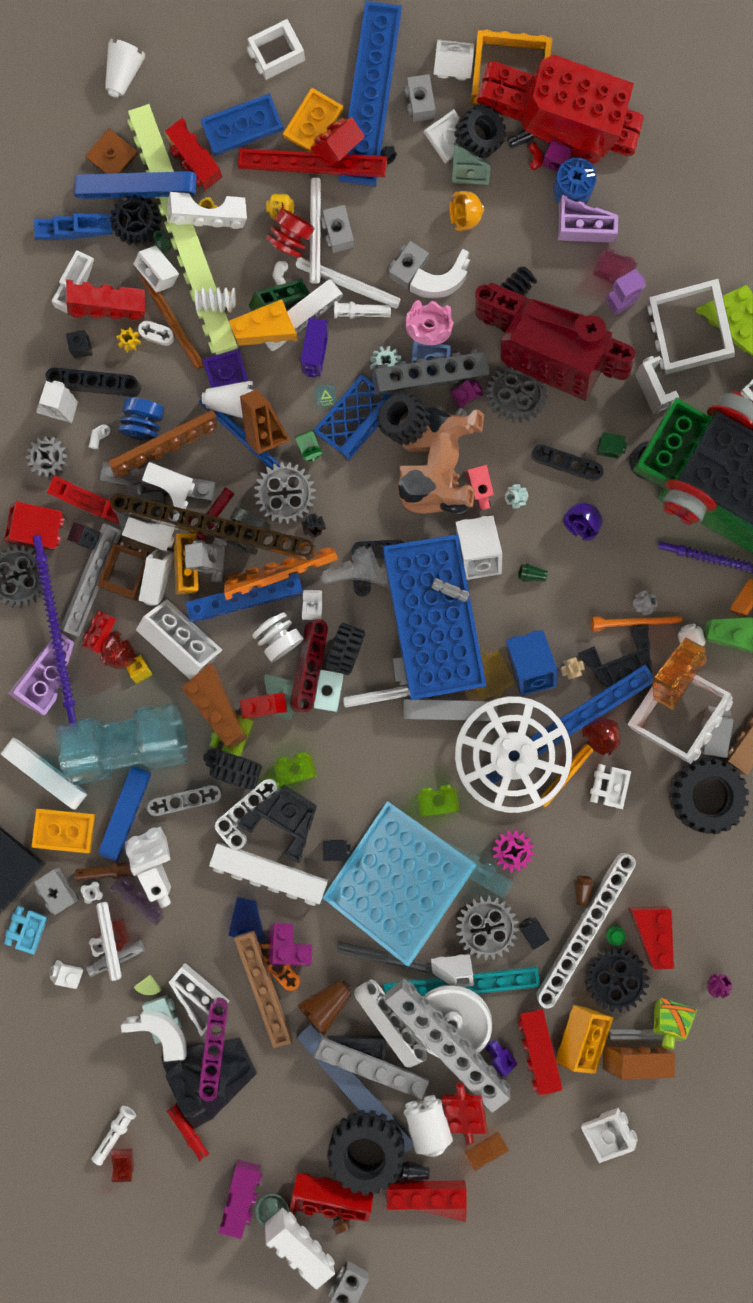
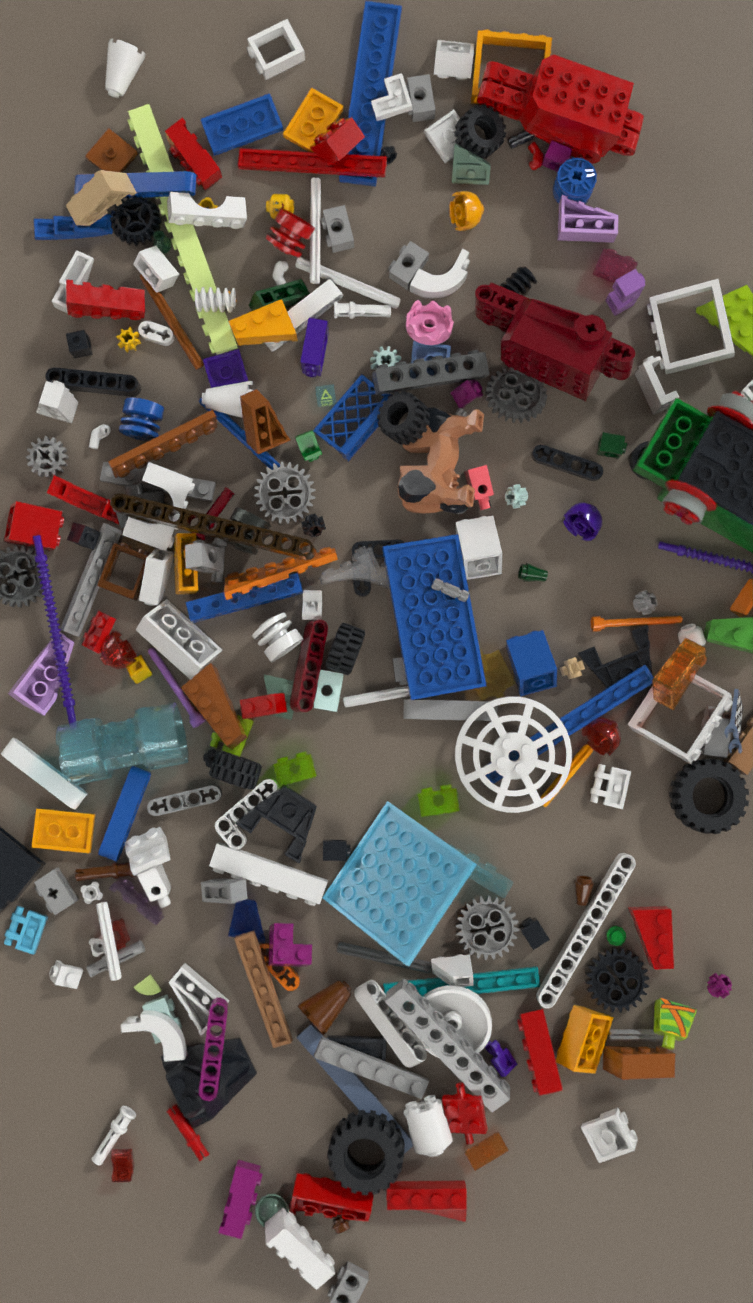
black cone [400,1161,430,1182] -> none
dark pink gear [492,829,535,872] -> none
none -> tan wedge [66,170,137,226]
none -> medium lavender piece [148,648,206,728]
none -> light grey brick [201,878,247,904]
none -> white plate [371,73,413,121]
none -> sand blue flag [724,689,743,754]

